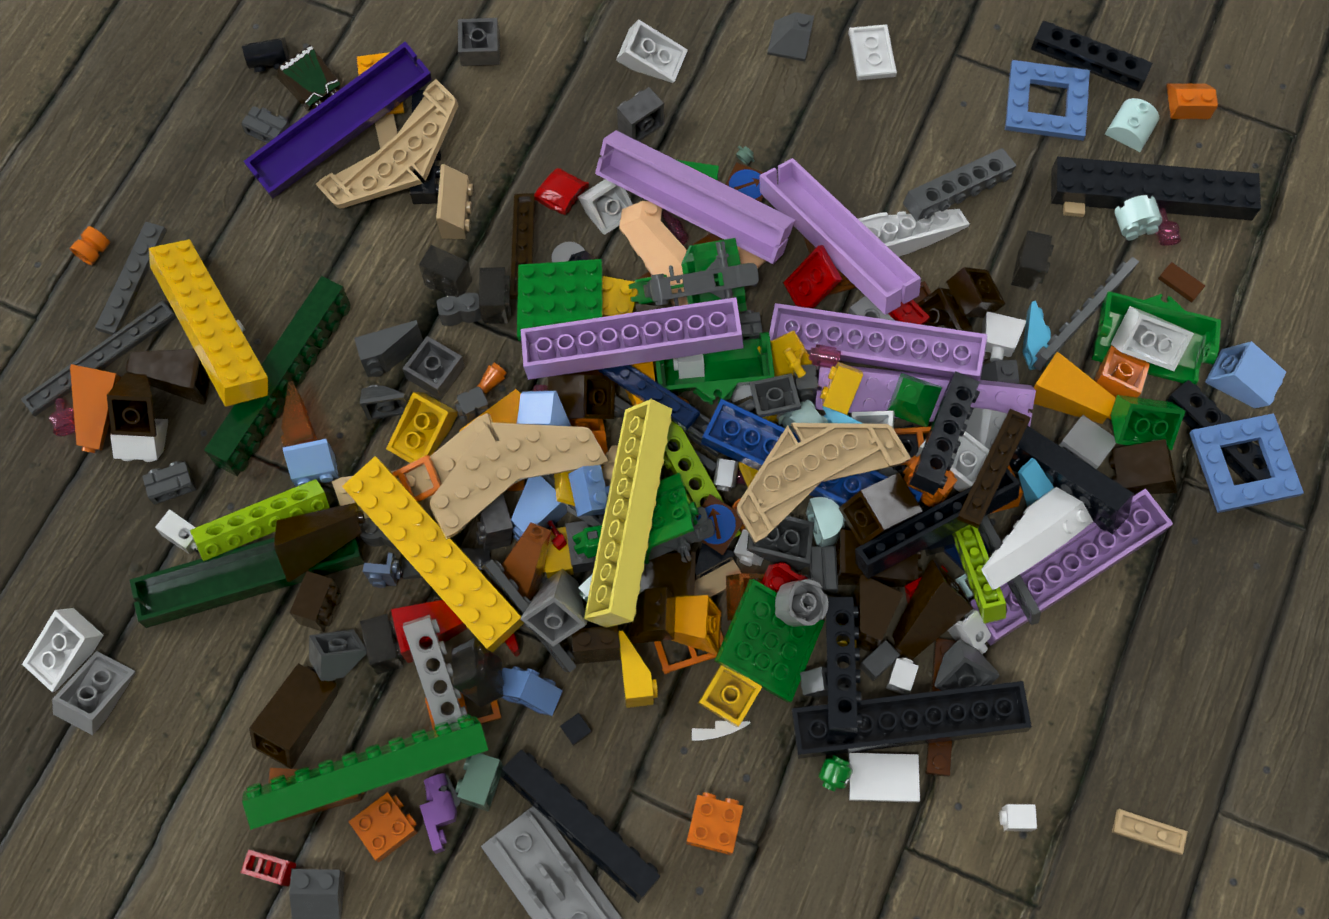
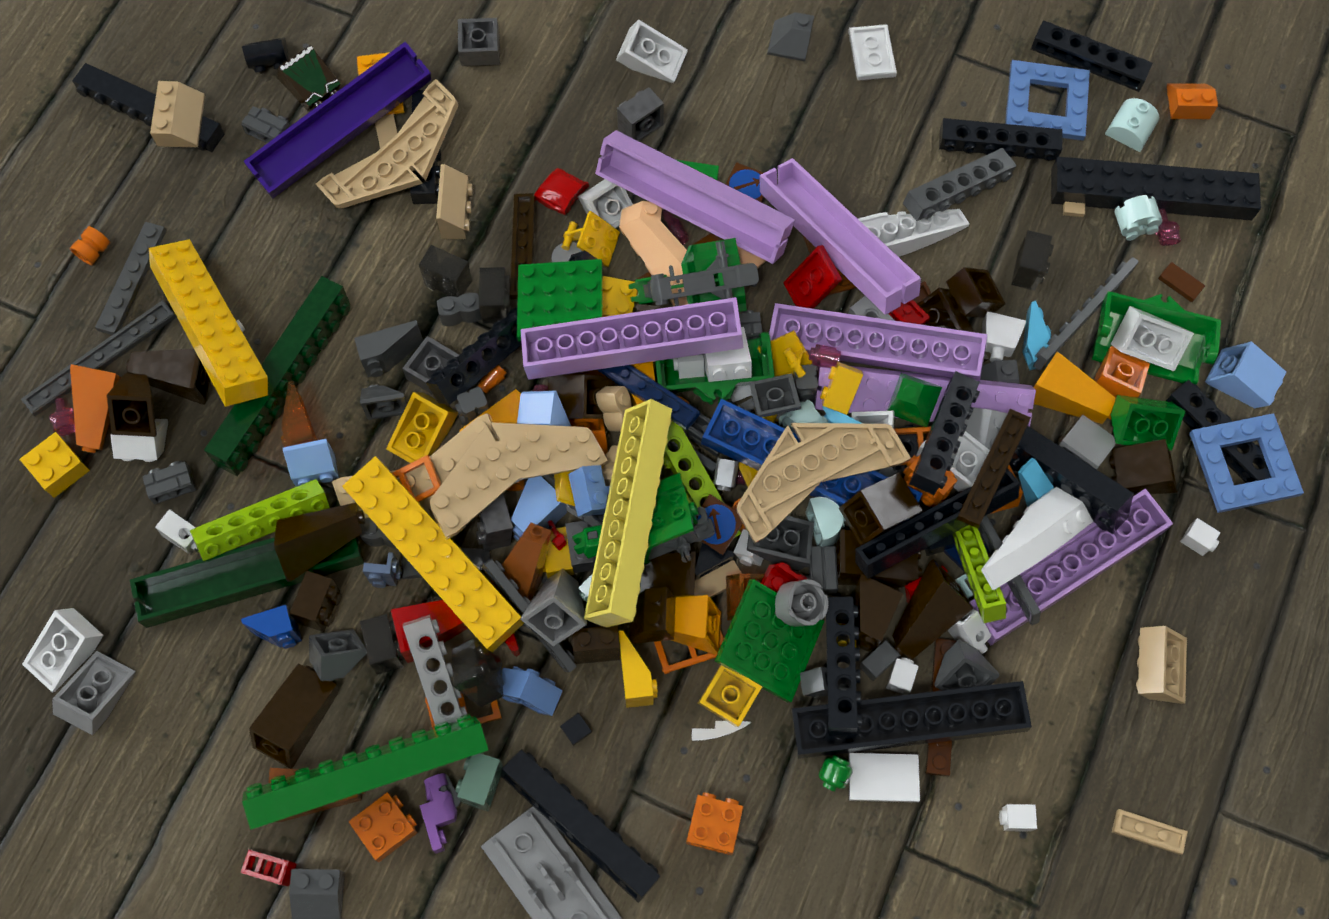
sand green plate [736,146,755,165] -> none
none -> yellow brick [19,432,90,498]
none -> black brick [72,63,225,152]
none -> tan slope [150,81,205,147]
none -> blue slope [241,605,302,649]
none -> black brick [426,308,522,405]
none -> yellow plate [561,211,620,267]
none -> tan brick [596,386,632,432]
none -> white slope [703,327,752,382]
none -> black brick [939,118,1063,161]
none -> tan slope [1136,626,1187,704]
none -> white brick [1180,518,1221,556]

